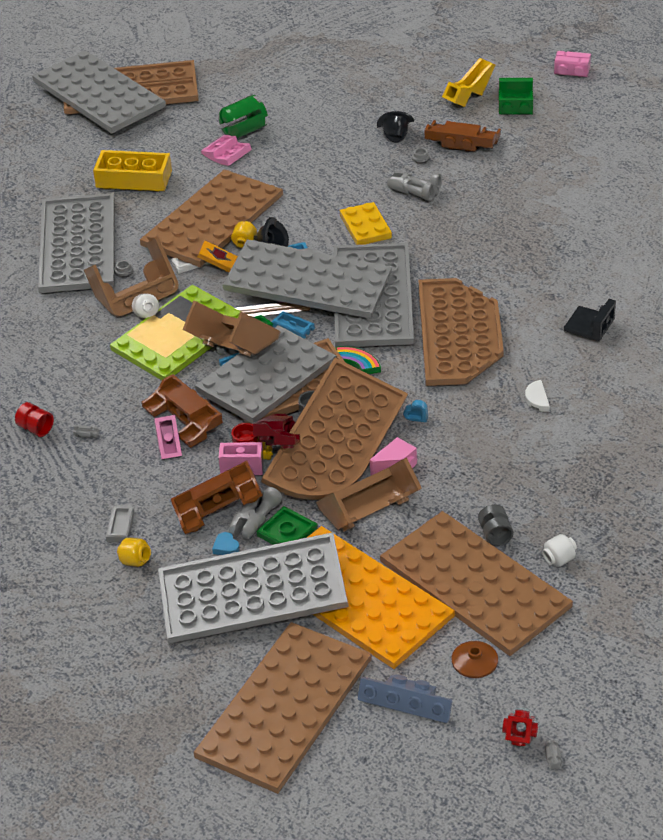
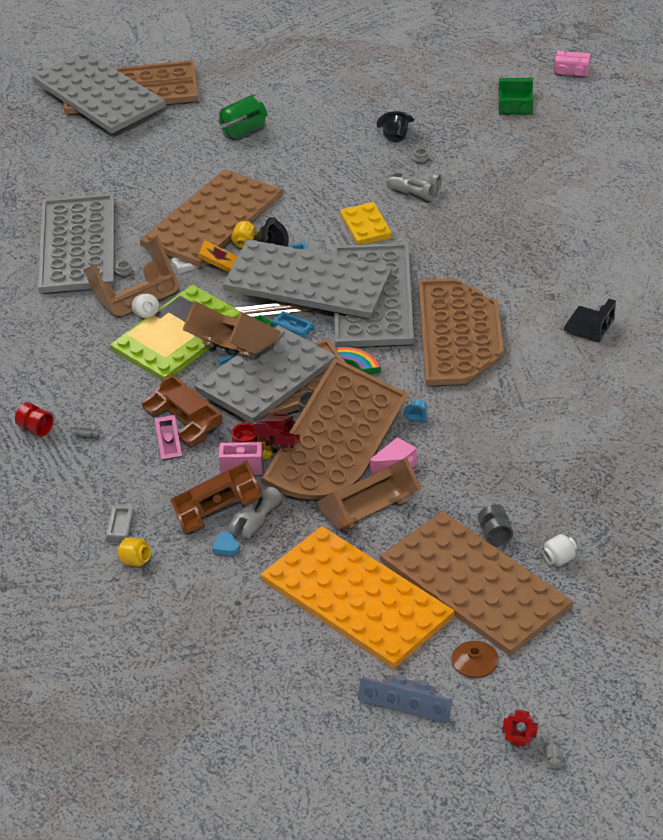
yellow brick [93,150,172,192] -> none
light grey plate [158,532,349,644] -> none
medium nougat plate [194,622,372,794] -> none
bright pink slope [201,135,252,166] -> none
green tile [256,506,318,545] -> none
dark orange bracket [424,120,501,151] -> none
yellow arch [442,58,496,107] -> none
white tile [525,380,550,412] -> none

